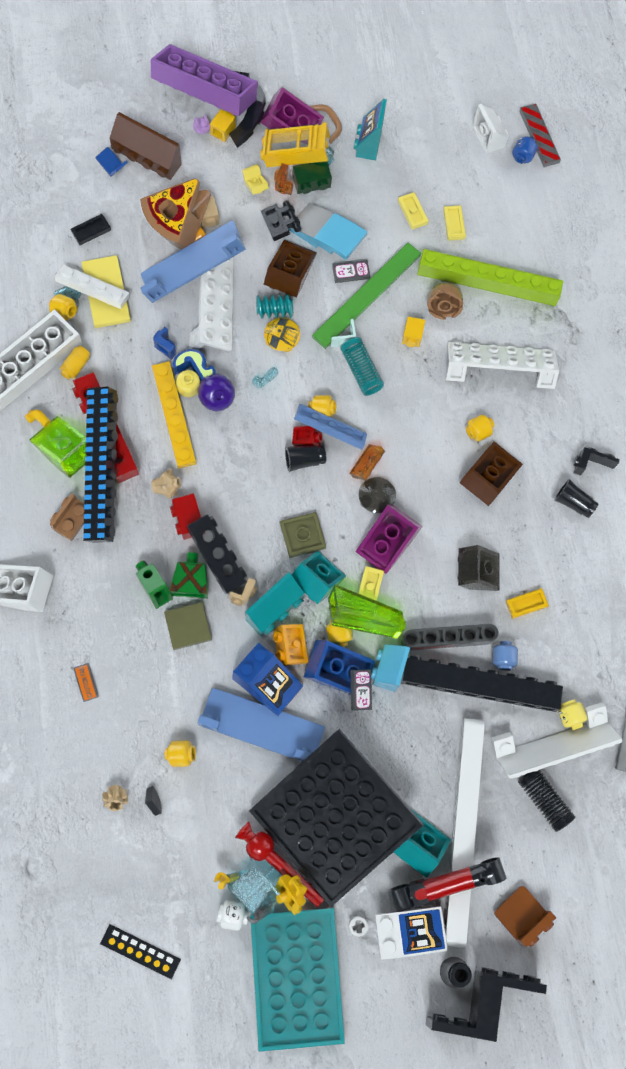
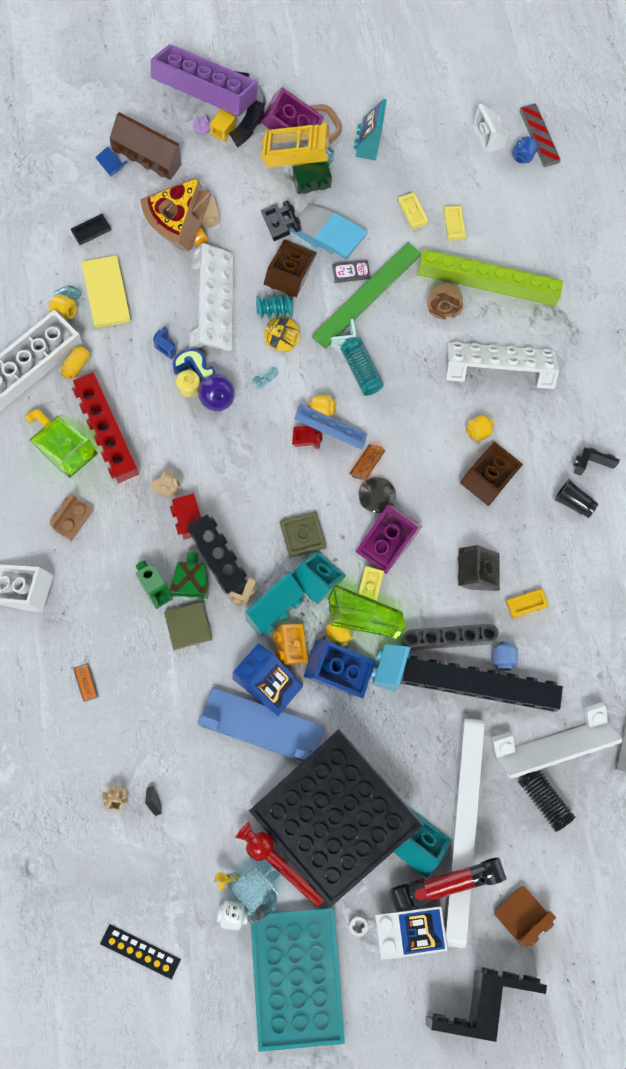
white plate [55,265,129,309] -> none
black brick [83,386,118,543] -> none
medium blue bracket [140,220,246,303] -> none
yellow plate [152,361,196,469] -> none
yellow head [164,740,196,767] -> none
light yellow bracket [242,164,269,195] -> none
clear orange bracket [274,163,293,195] -> none
yellow piece [275,875,307,915] -> none
black plant [285,445,326,472] -> none
tile [350,669,372,711] -> none
yellow brick [402,316,425,347] -> none
black plant [440,957,472,988] -> none
light yellow head [558,699,588,731] -> none

